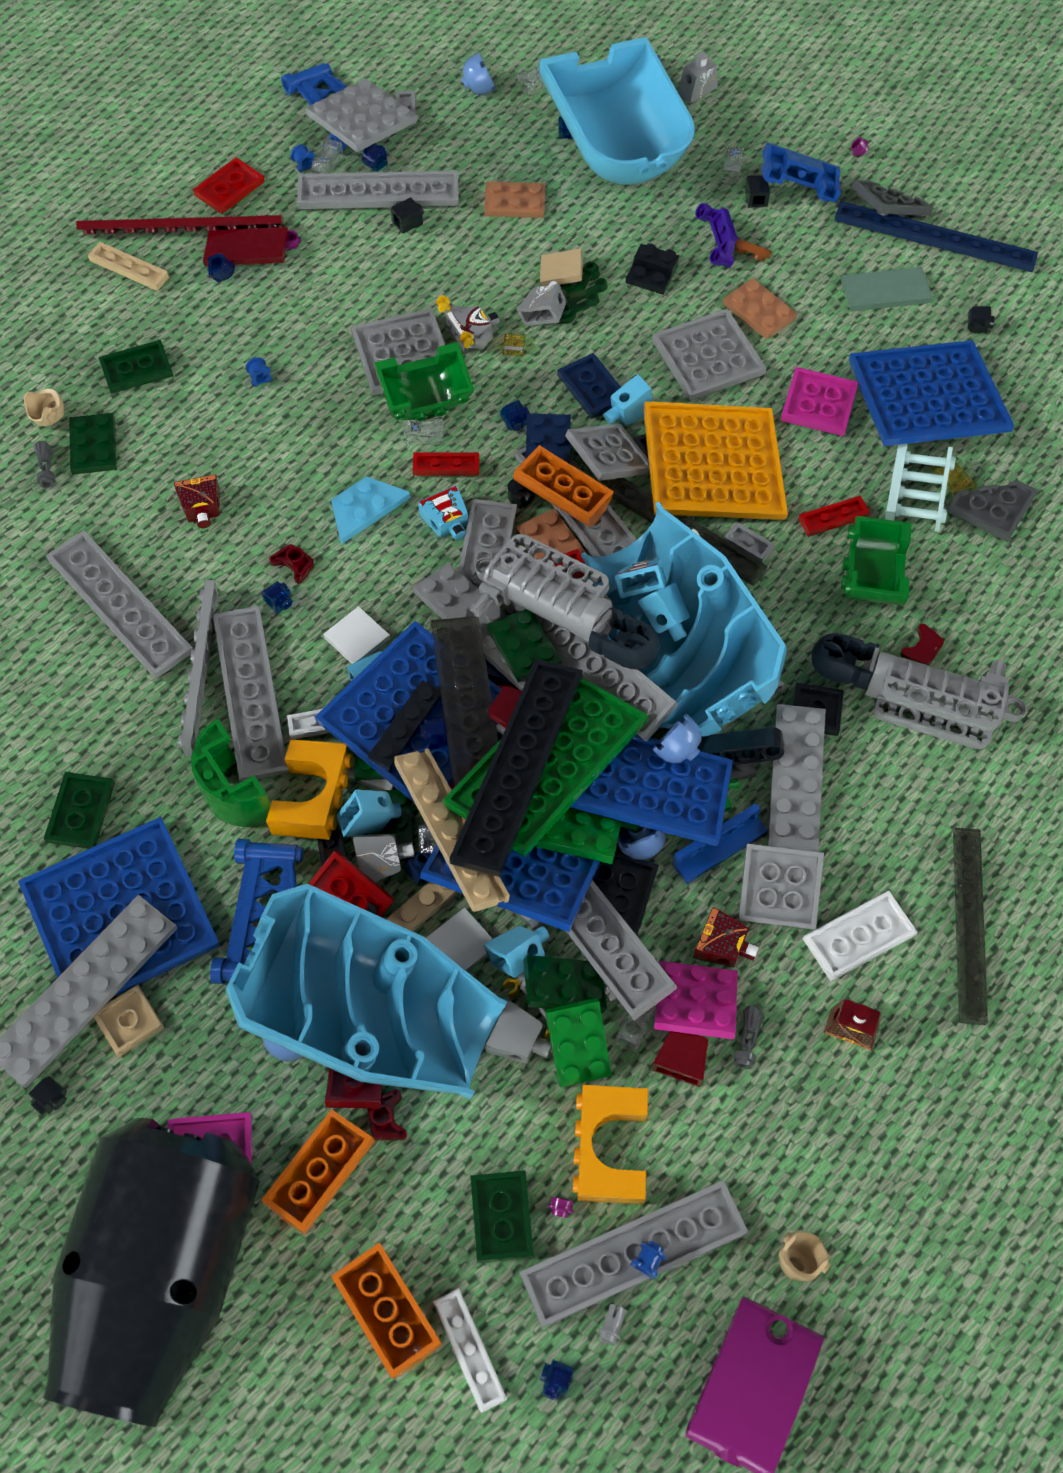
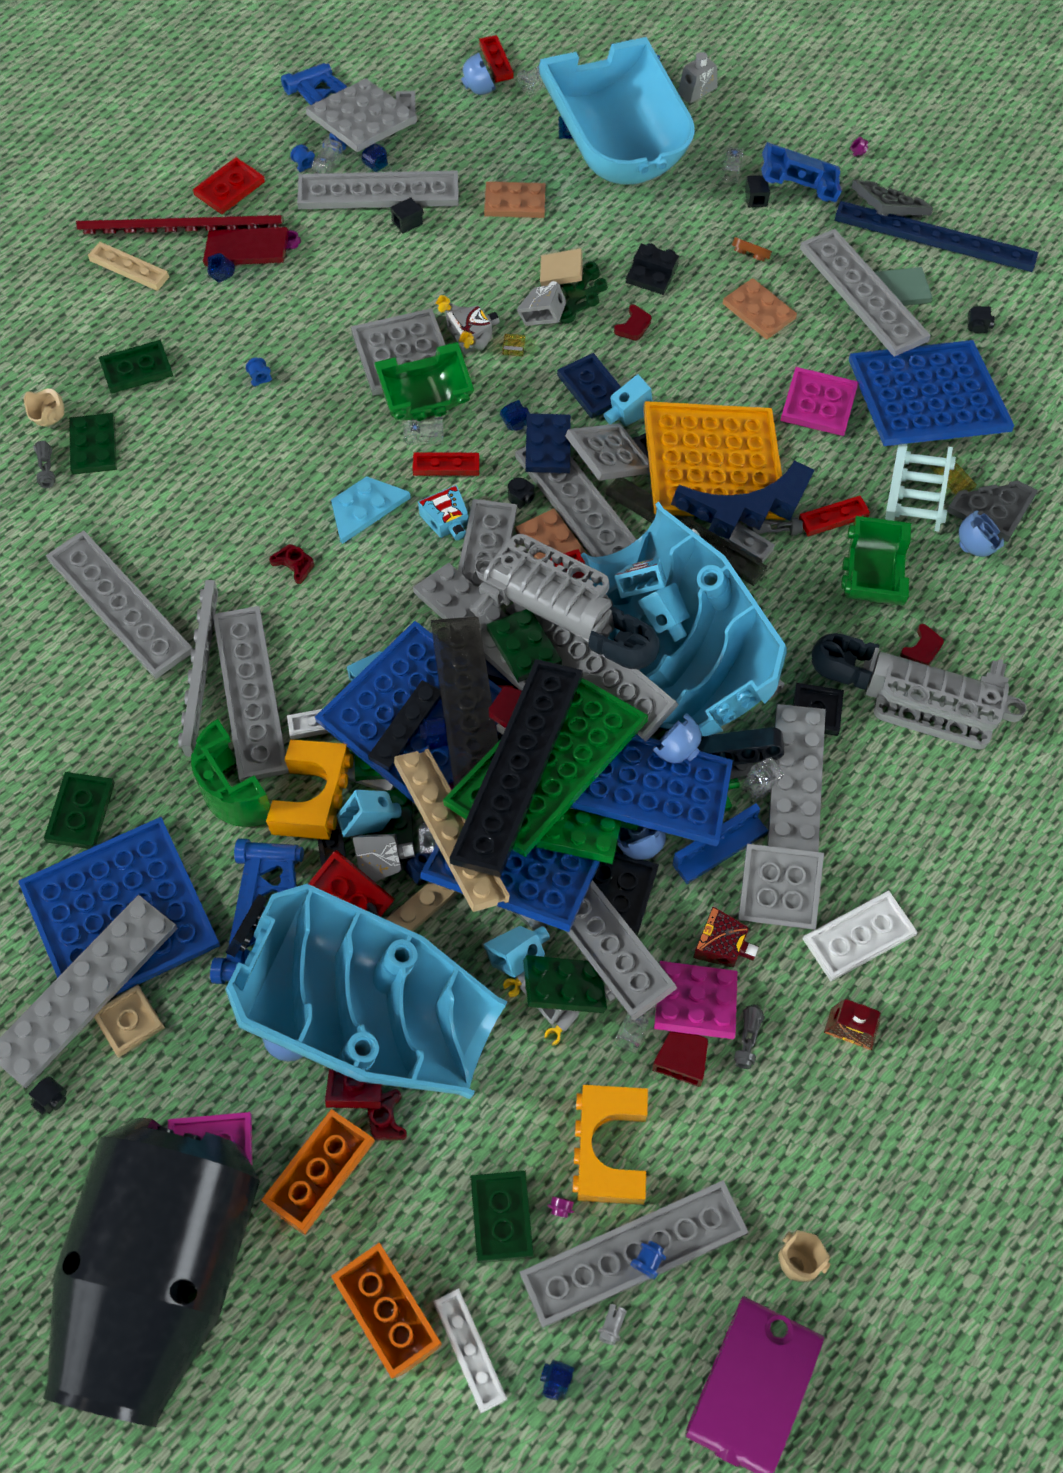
dark red torso [174,474,220,528] -> none
clear blue plate [261,581,293,614] -> none
white tile [323,606,390,664] -> none
white tile [426,908,492,972] -> none
light grey torso [486,1000,552,1064] -> none
orange brick [513,445,614,527] -> none
green plate [545,998,612,1088] -> none
light grey plate [652,309,767,401] -> none
dark purple plate [695,203,738,268] -> none
clear smoke plate [953,827,988,1025] -> none
none -> black plate [225,894,267,958]
none -> red plate [479,35,514,83]
none -> dark red piece [614,304,652,341]
none -> dark blue arch [671,460,815,540]
none -> clear leg [741,757,784,804]
none -> dark grey piece [746,518,803,536]
none -> light grey plate [800,229,931,356]
none -> medium blue cylinder [959,510,1004,557]

